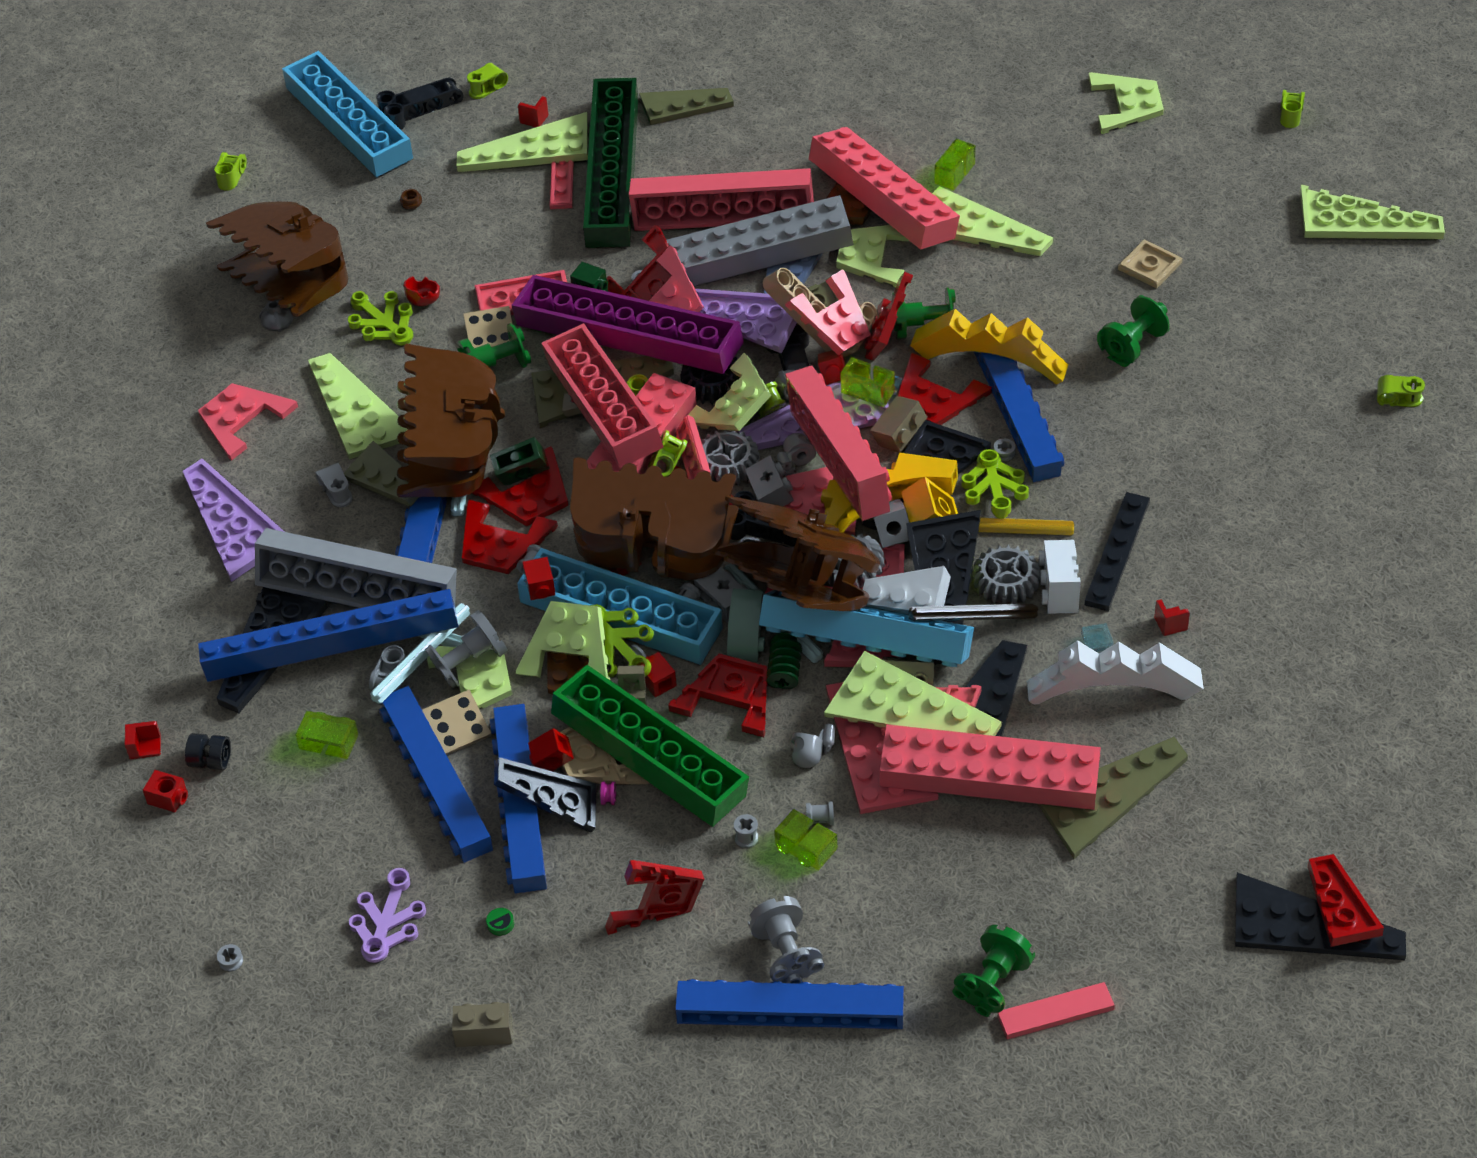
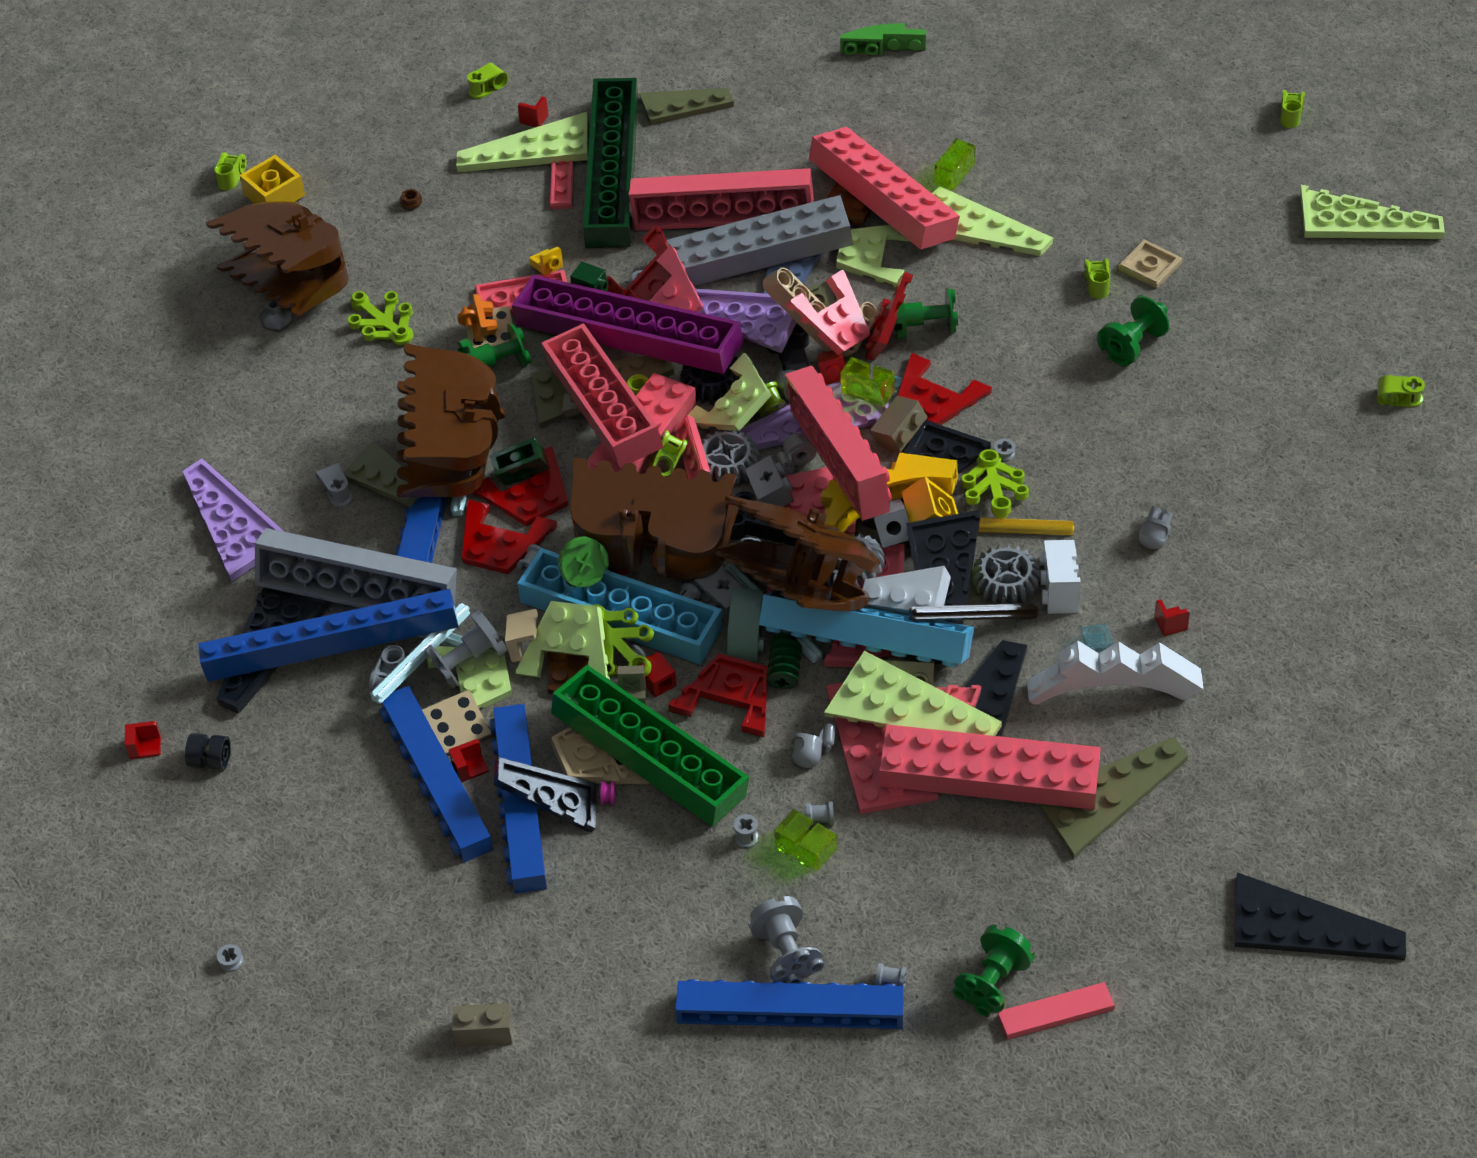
red brick [143,770,188,812] -> none
coral wing [198,383,298,461] -> none
medium azure brick [282,51,413,177] -> none
clear neon green piece [295,711,359,759] -> none
yellowish green wing [308,353,408,459] -> none
lavender plant [349,868,426,963] -> none
black piece [376,77,464,130] -> none
red hair [403,276,440,306] -> none
green tile [486,908,514,936] -> none
red brick [523,557,555,600] -> none
red brick [528,728,574,771] -> none
red wing [605,860,704,935] -> none
yellow arch [910,309,1068,384] -> none
blue brick [973,351,1064,482] -> none
black plate [1084,492,1150,612] -> none
yellowish green wing [1088,72,1164,134] -> none
red wing [1307,854,1384,947] -> none
none -> yellow brick [239,155,305,203]
none -> red panel [448,739,489,783]
none -> orange hips [457,294,498,342]
none -> tan panel [505,609,538,662]
none -> yellow bracket [529,247,564,276]
none -> bright green tile [558,536,609,588]
none -> bright green slope [840,23,926,55]
none -> light grey bush [875,963,907,988]
none -> lime piece [1084,258,1110,299]
none -> light grey piece [1138,506,1173,550]

